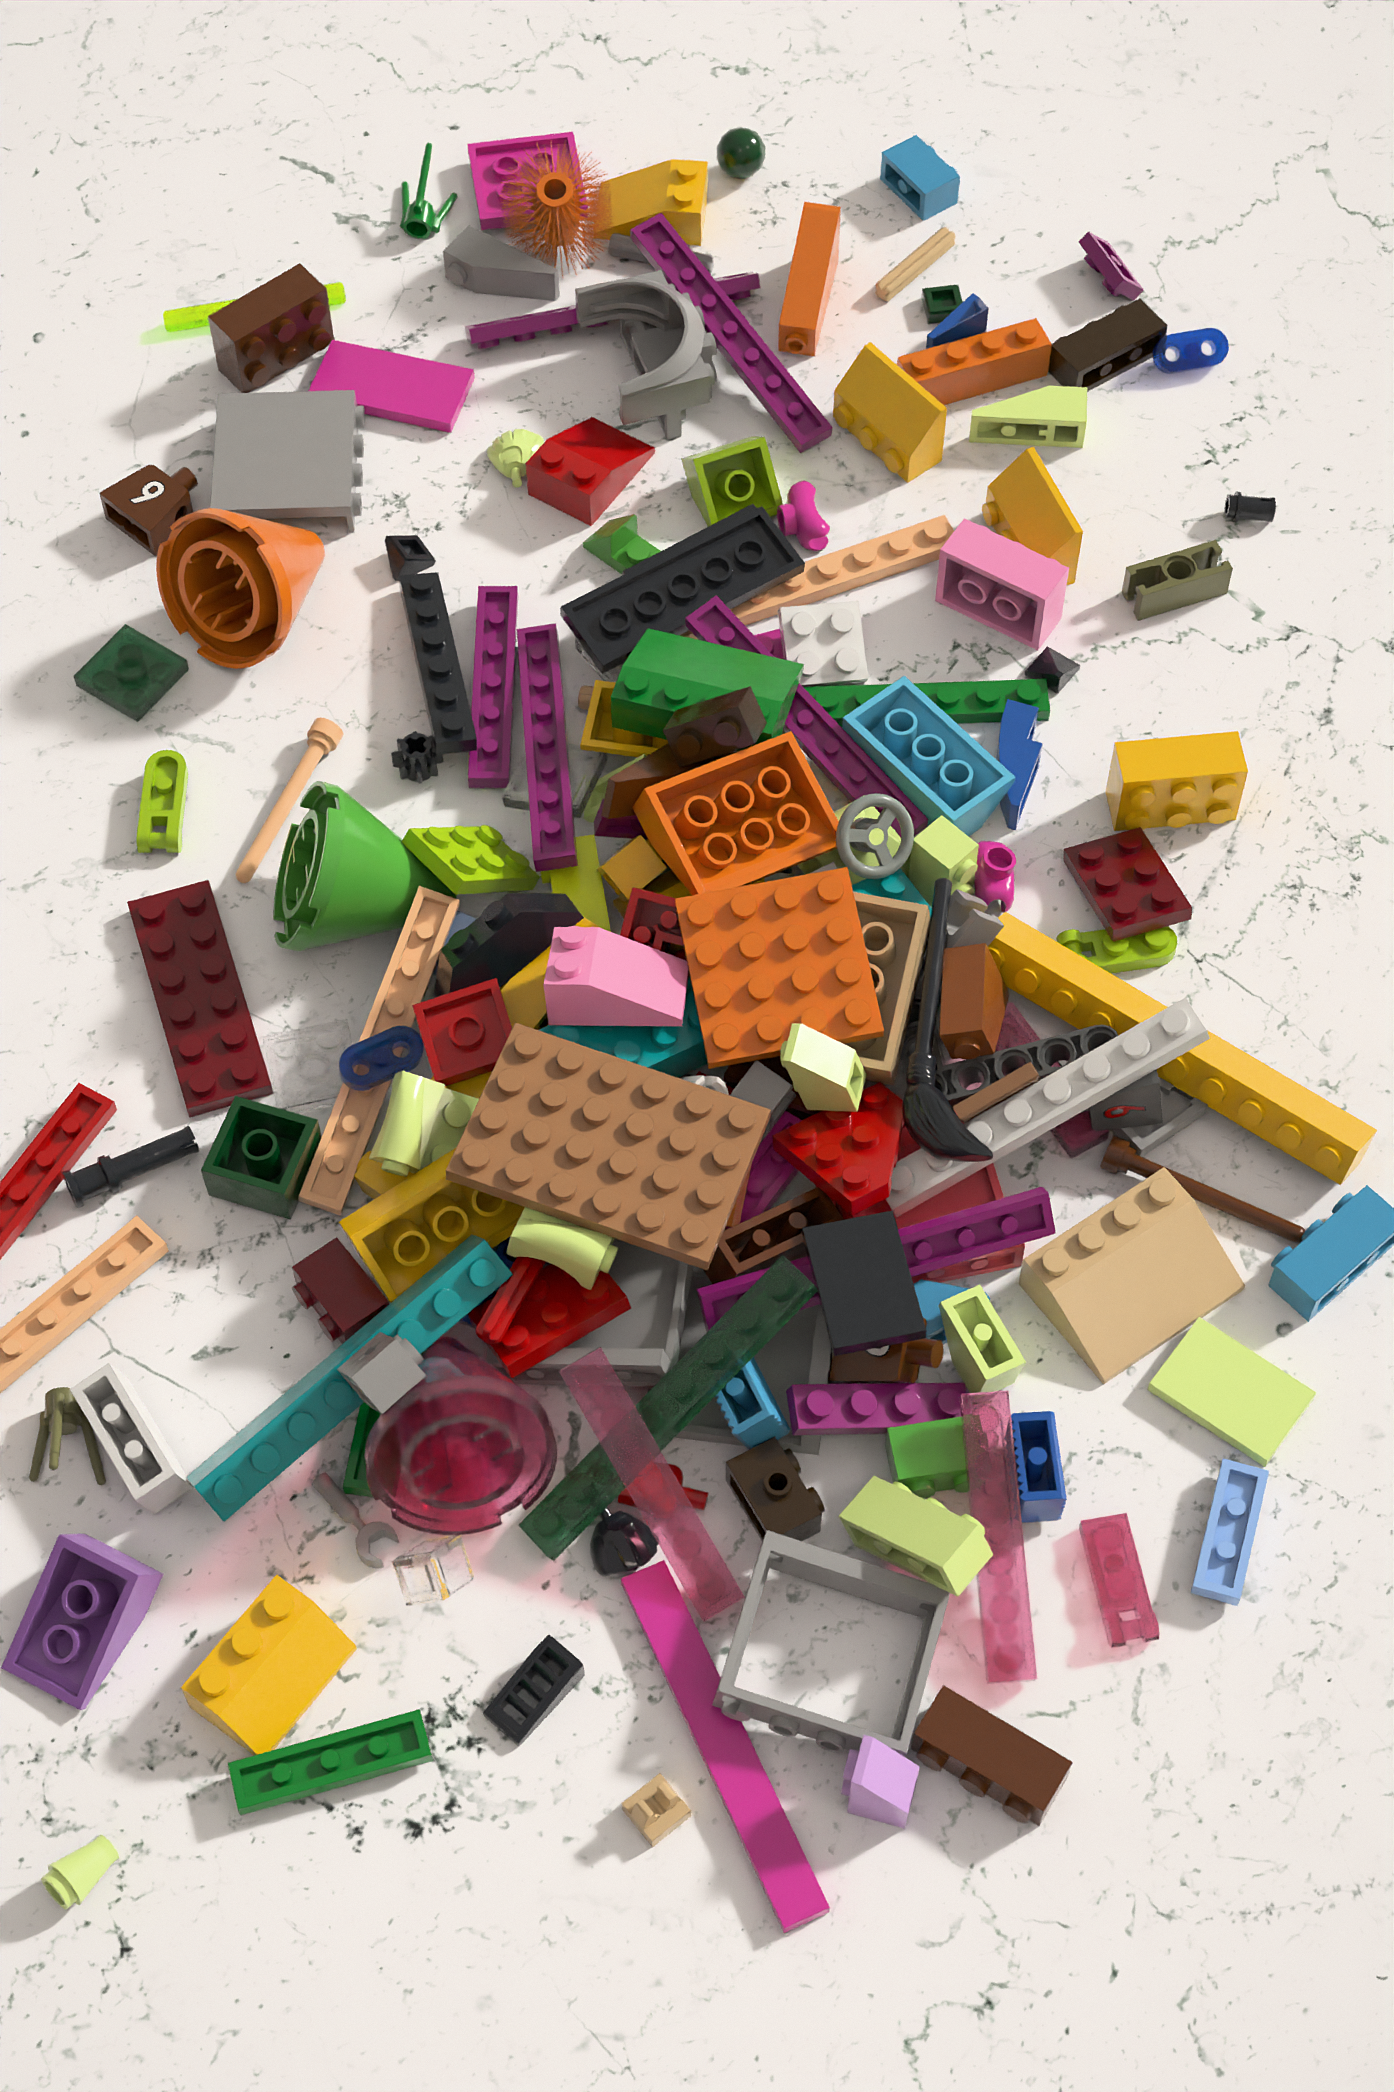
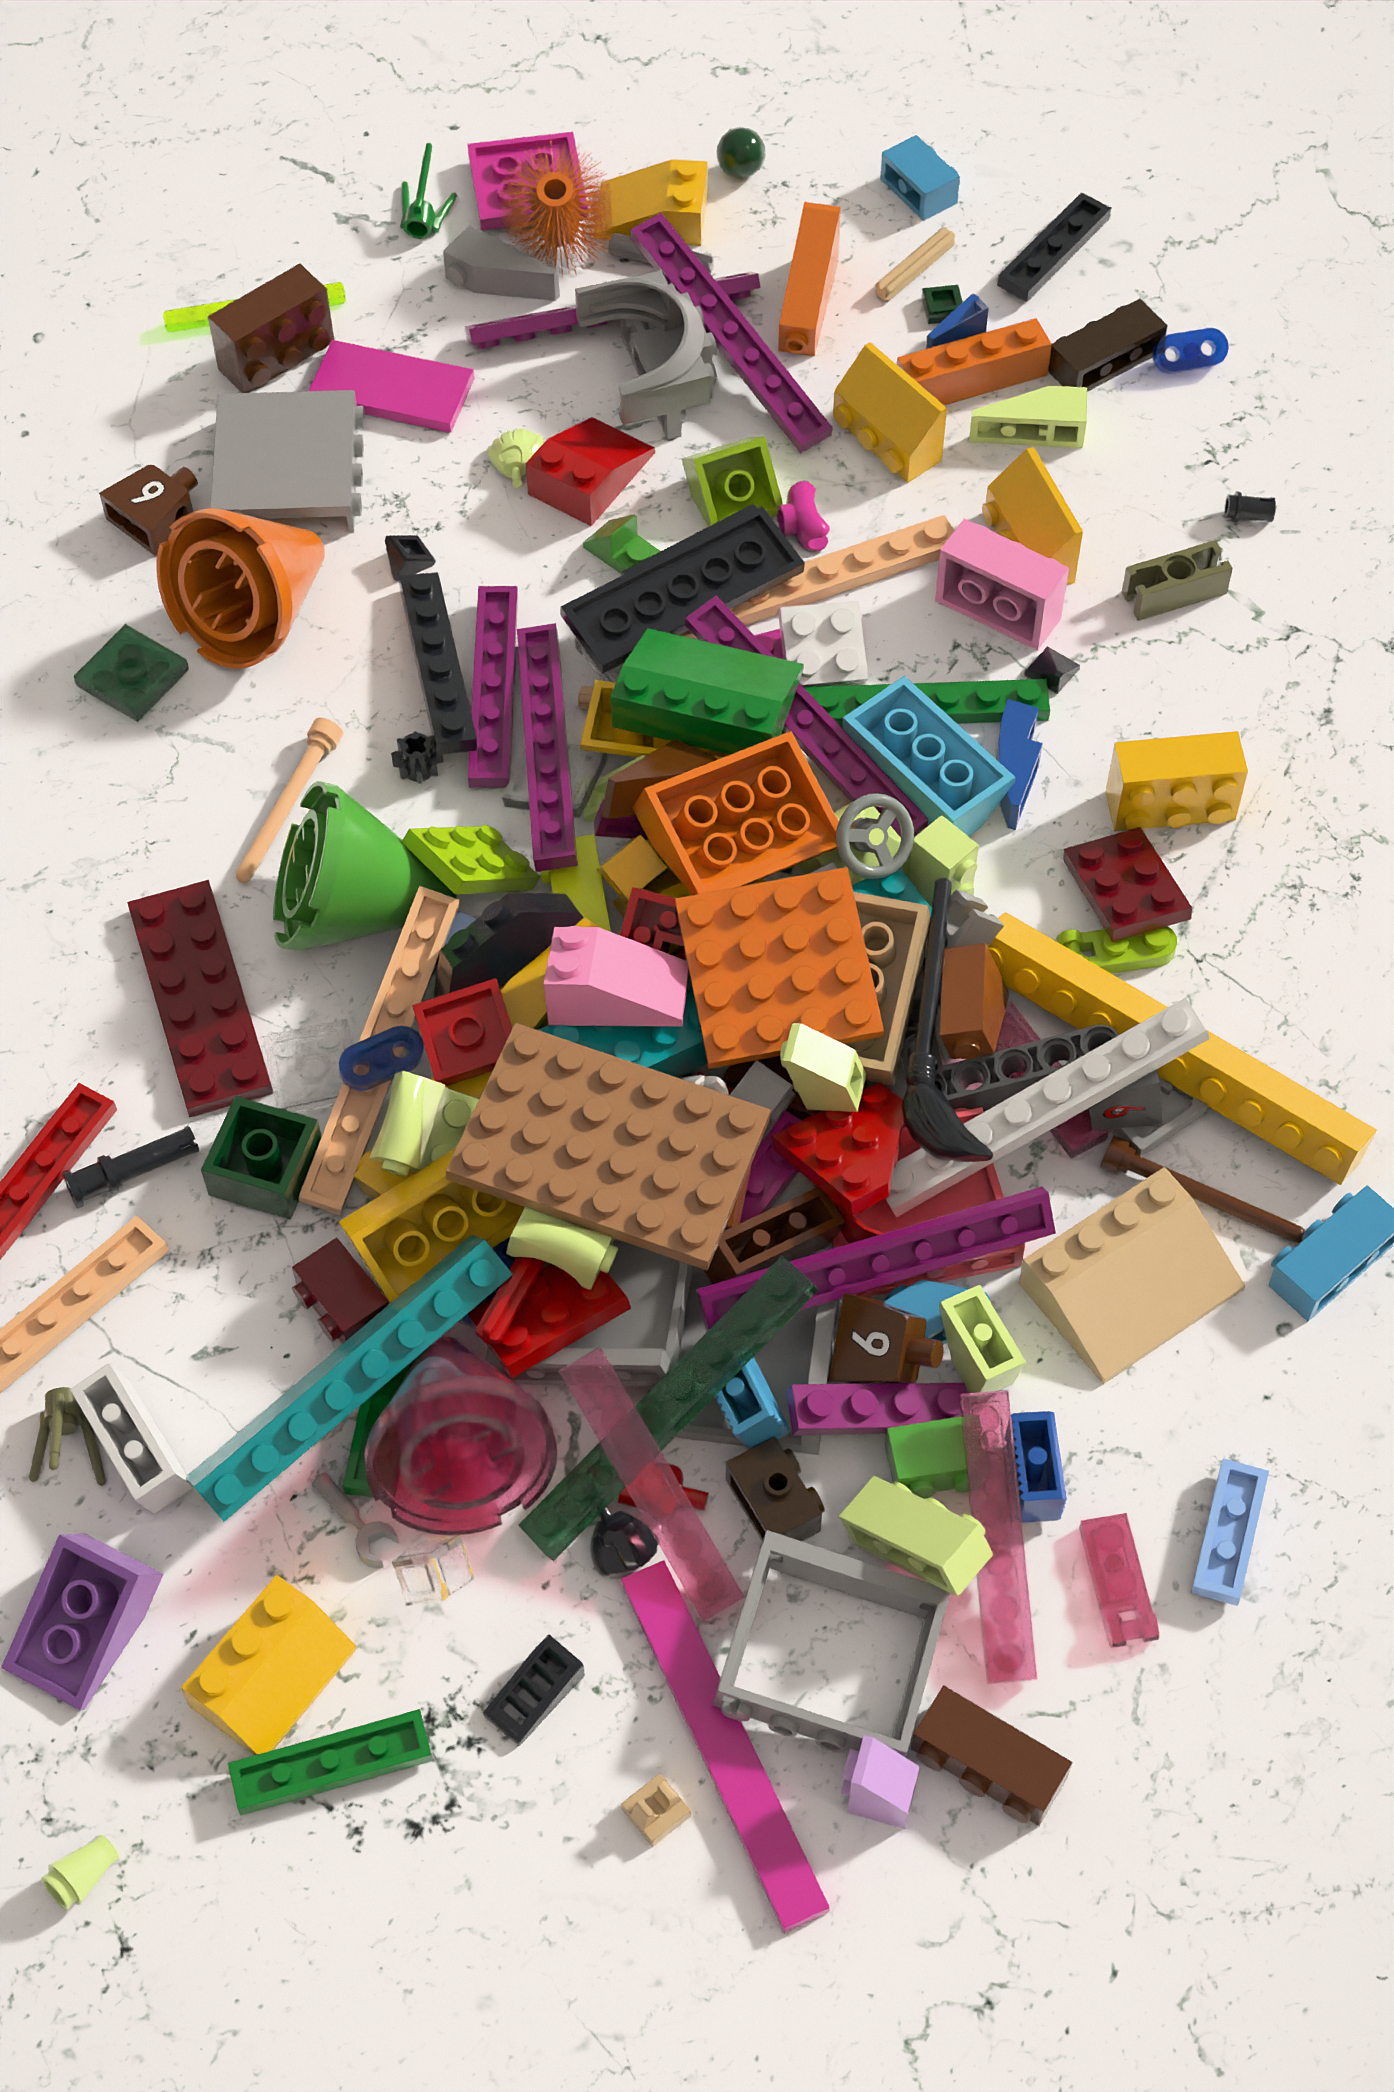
lime plate [136,750,188,853] -> none
light grey brick [337,1332,426,1414] -> none
dark brown brick [663,686,767,767] -> none
black tile [802,1211,927,1356] -> none
medium nougat tile [953,1062,1041,1123] -> none
dark pink piece [974,841,1016,913] -> none
magenta plate [1078,231,1144,301] -> none
yellowish green tile [1147,1317,1317,1467] -> none
none -> black plate [997,192,1112,302]

